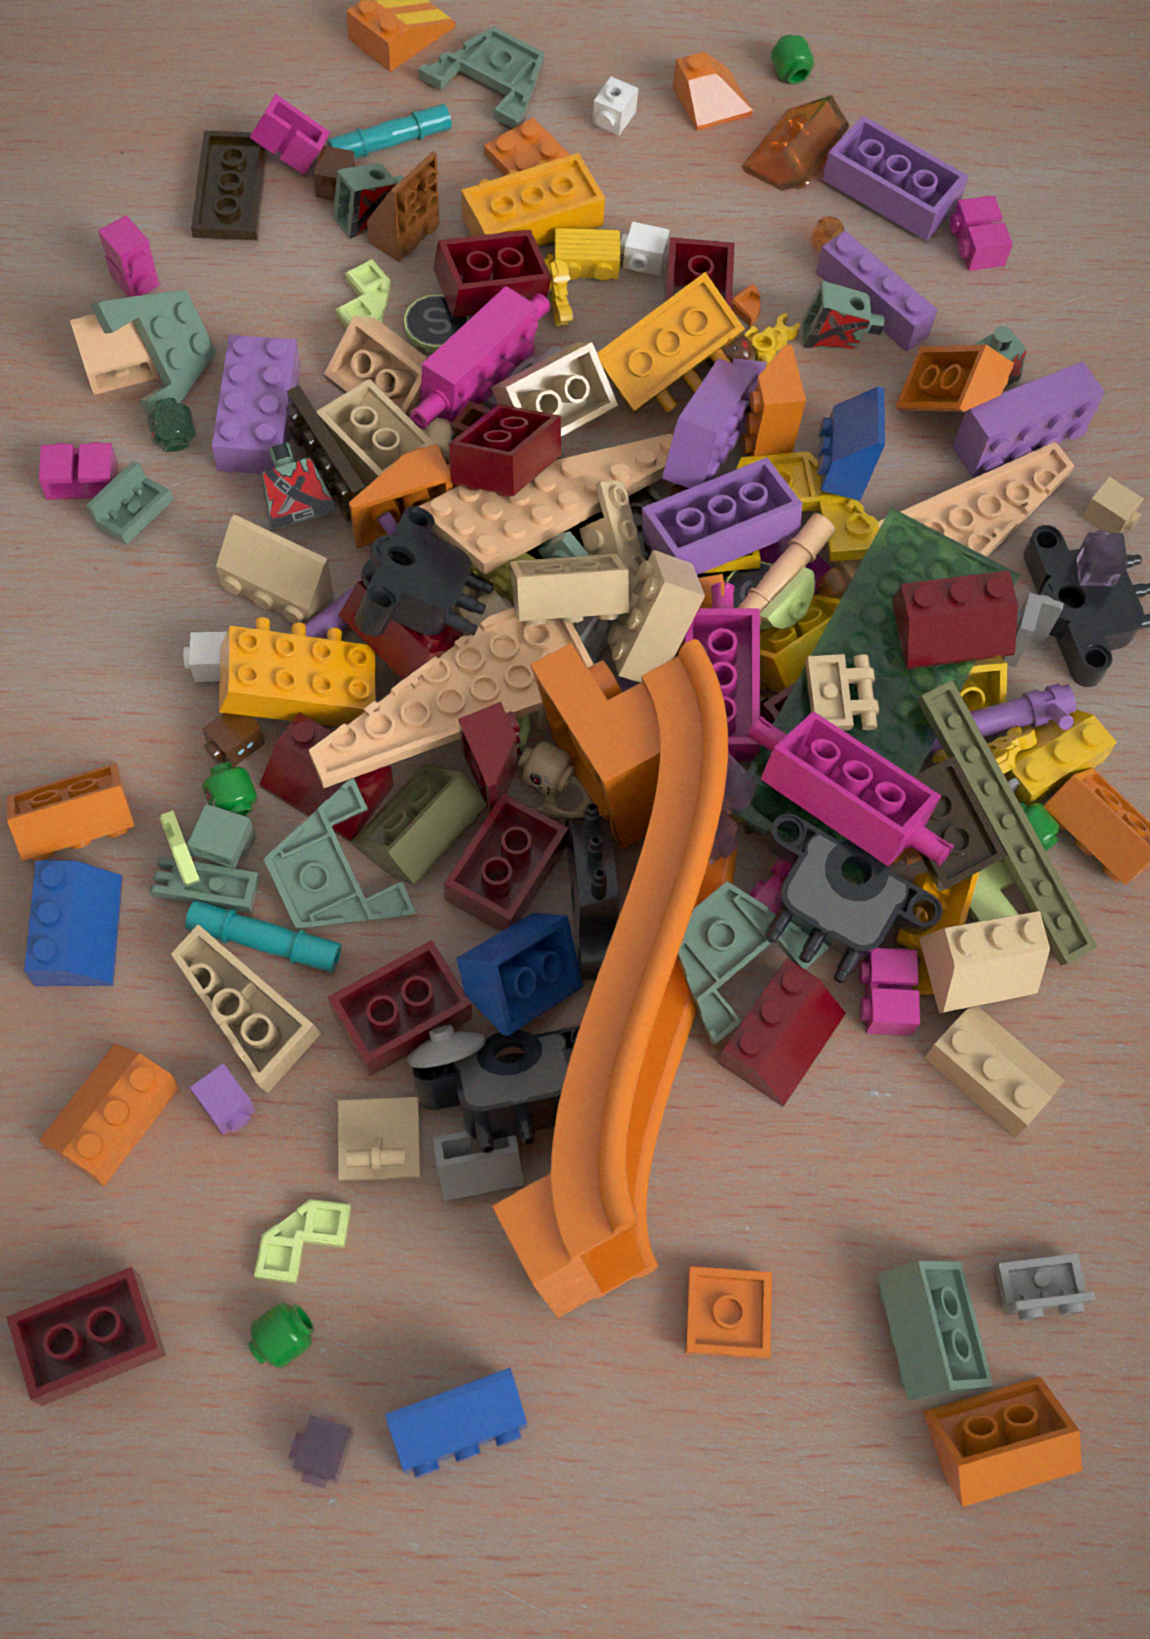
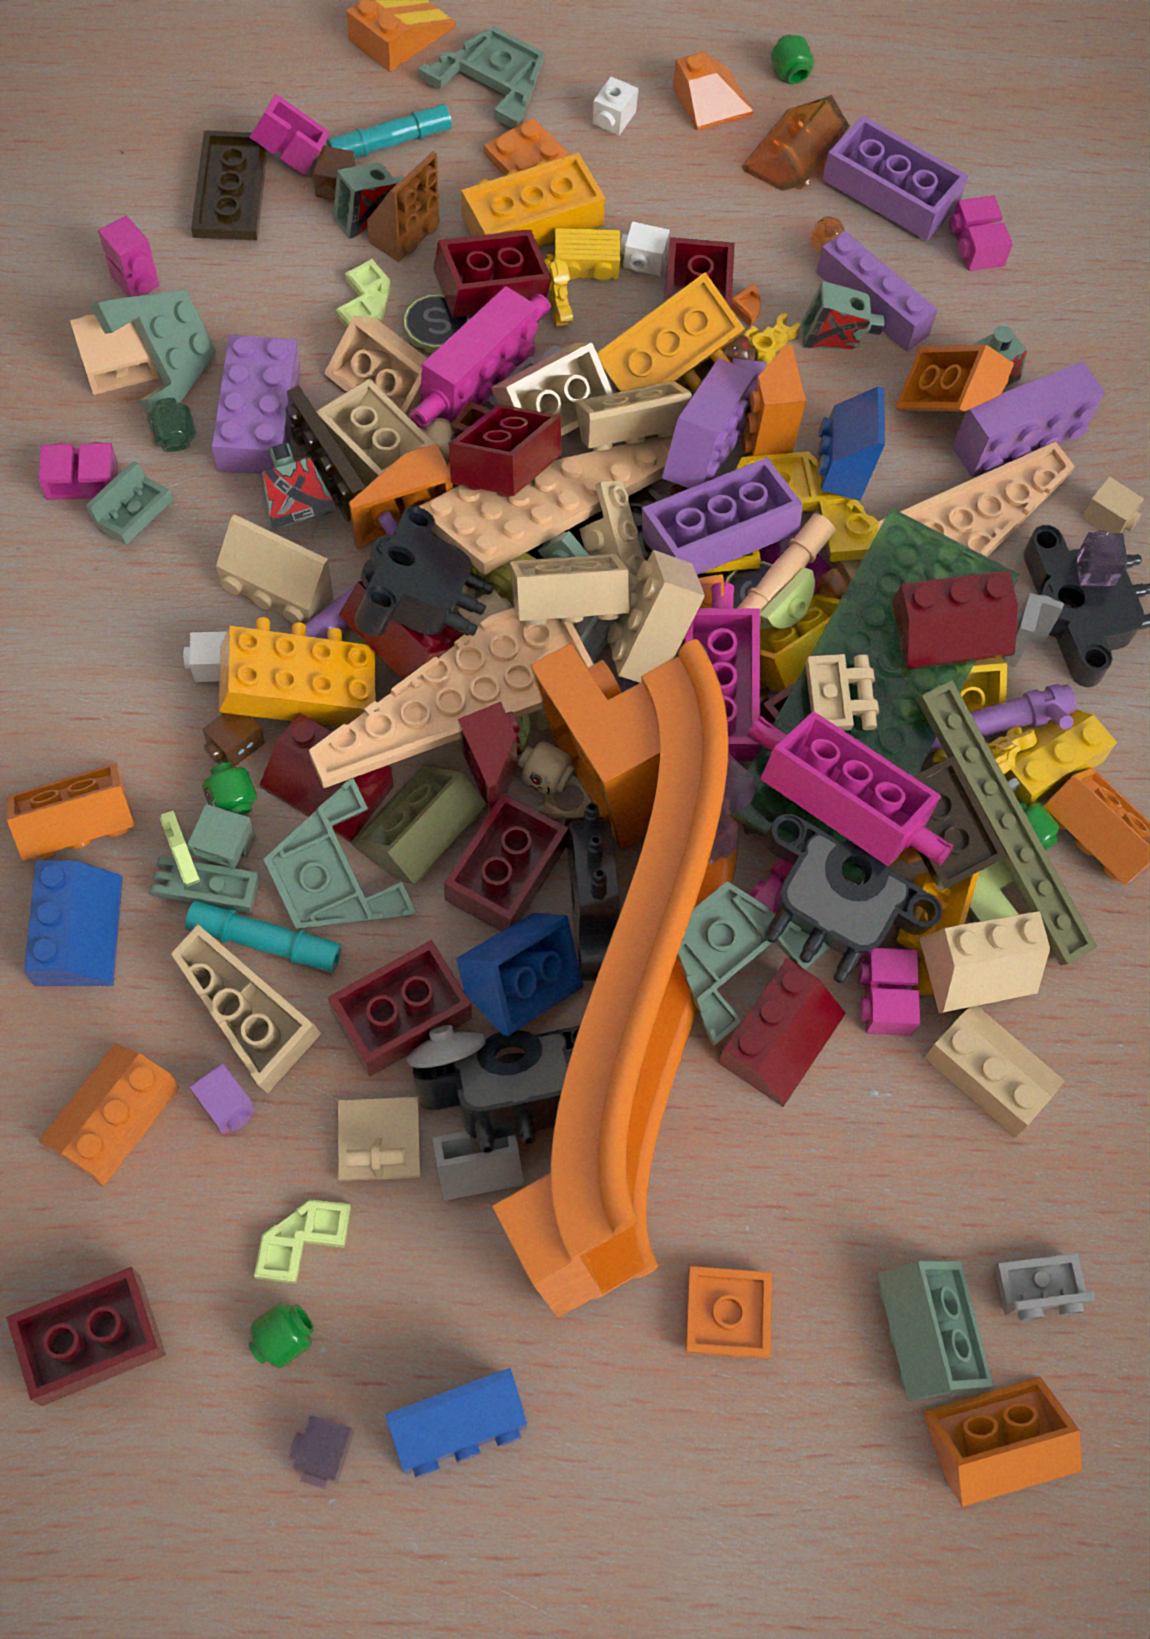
none -> tan slope [575,381,692,451]

